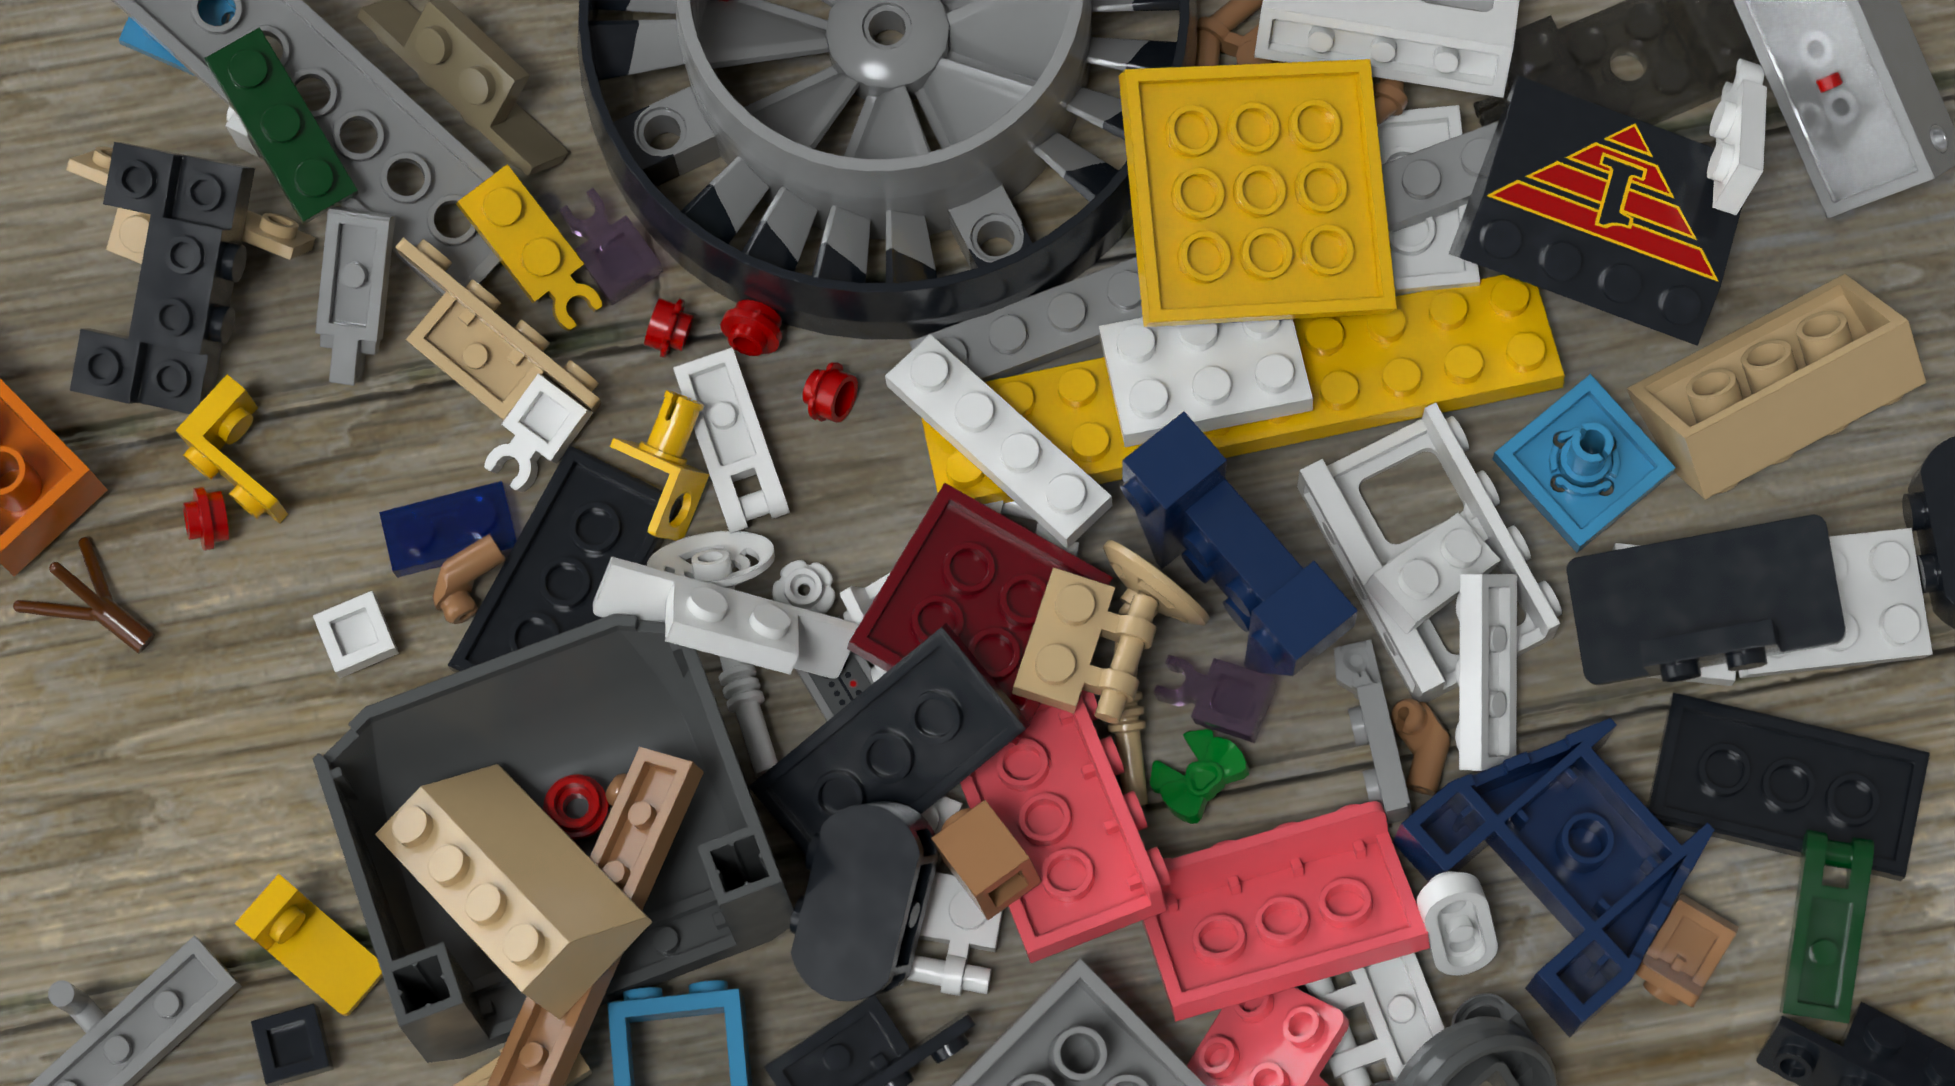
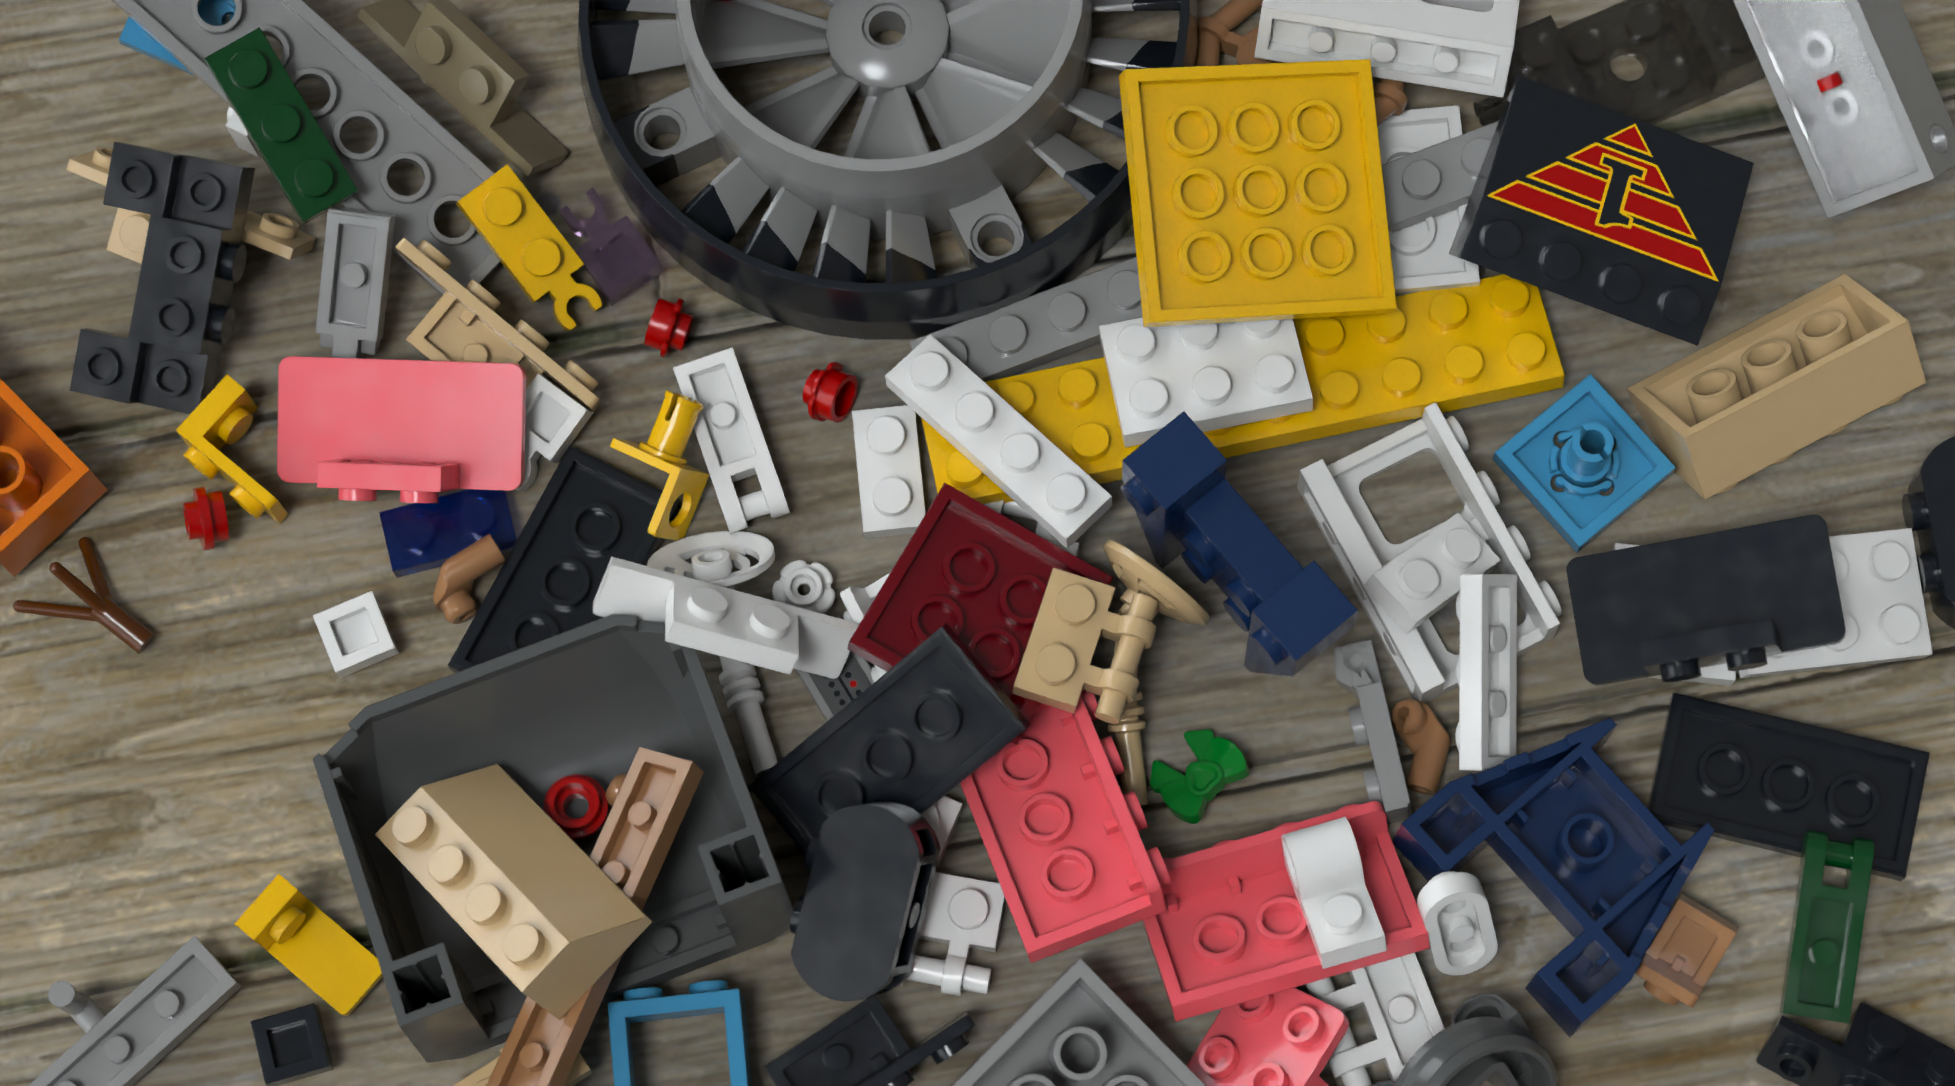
red plate [720,300,782,356] -> none
medium nougat brick [931,800,1041,920] -> none
clear purple plate [1153,655,1278,743] -> none
white plate [1707,58,1767,215] -> none
none -> coral bracket [277,356,526,503]
none -> white plate [852,405,926,539]
none -> white plate [1281,817,1387,969]

